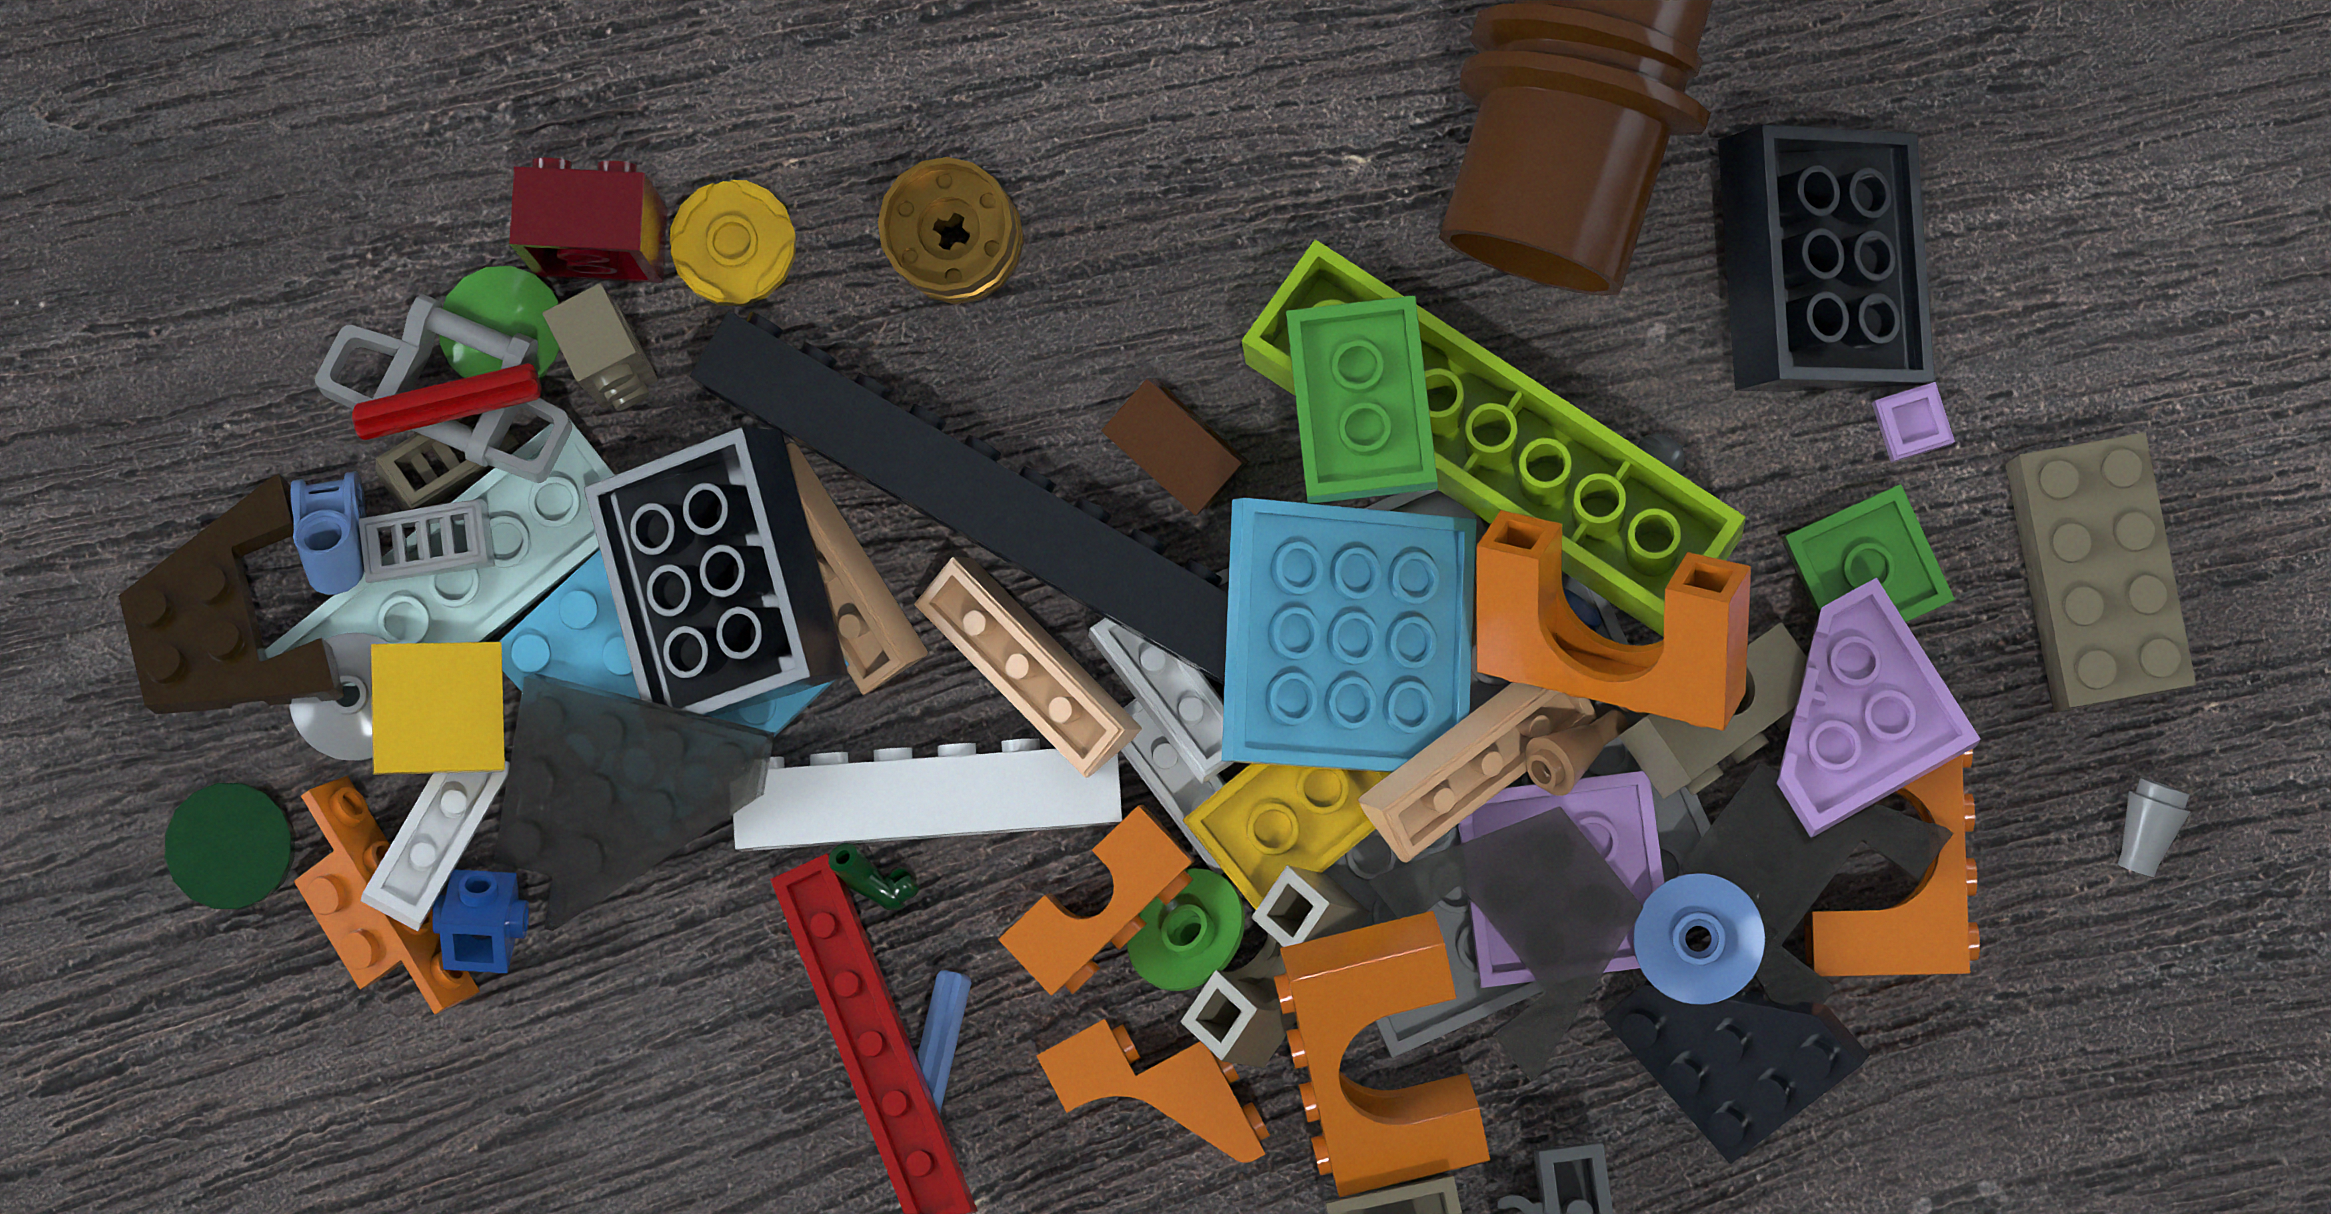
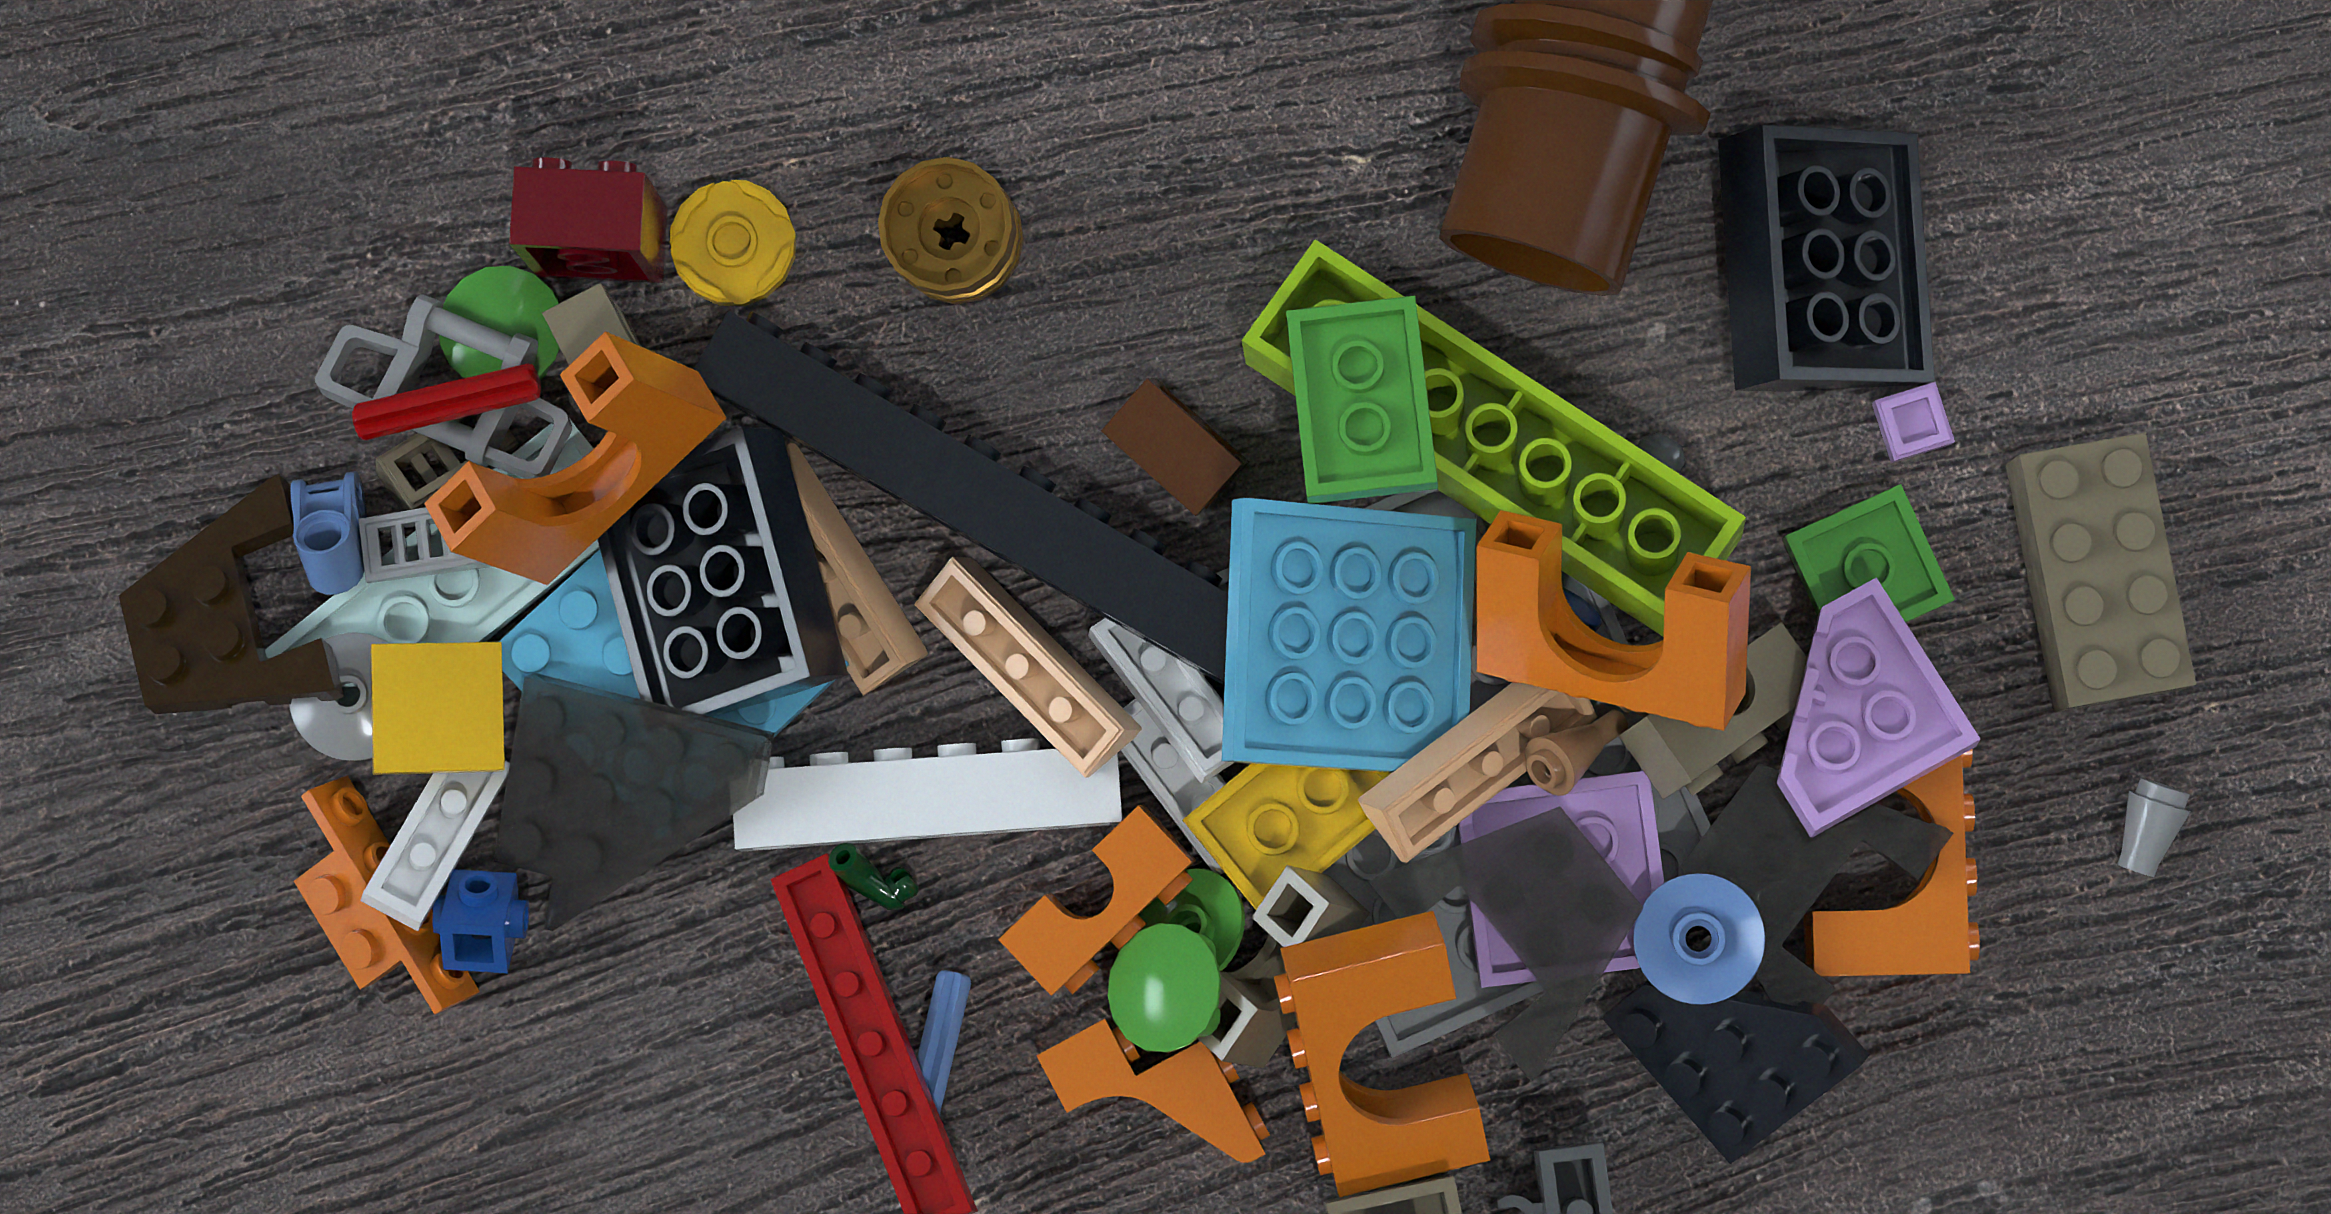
dark green tile [164,783,295,910] -> none
none -> orange arch [424,331,726,585]
none -> bright green dish [1107,923,1221,1053]

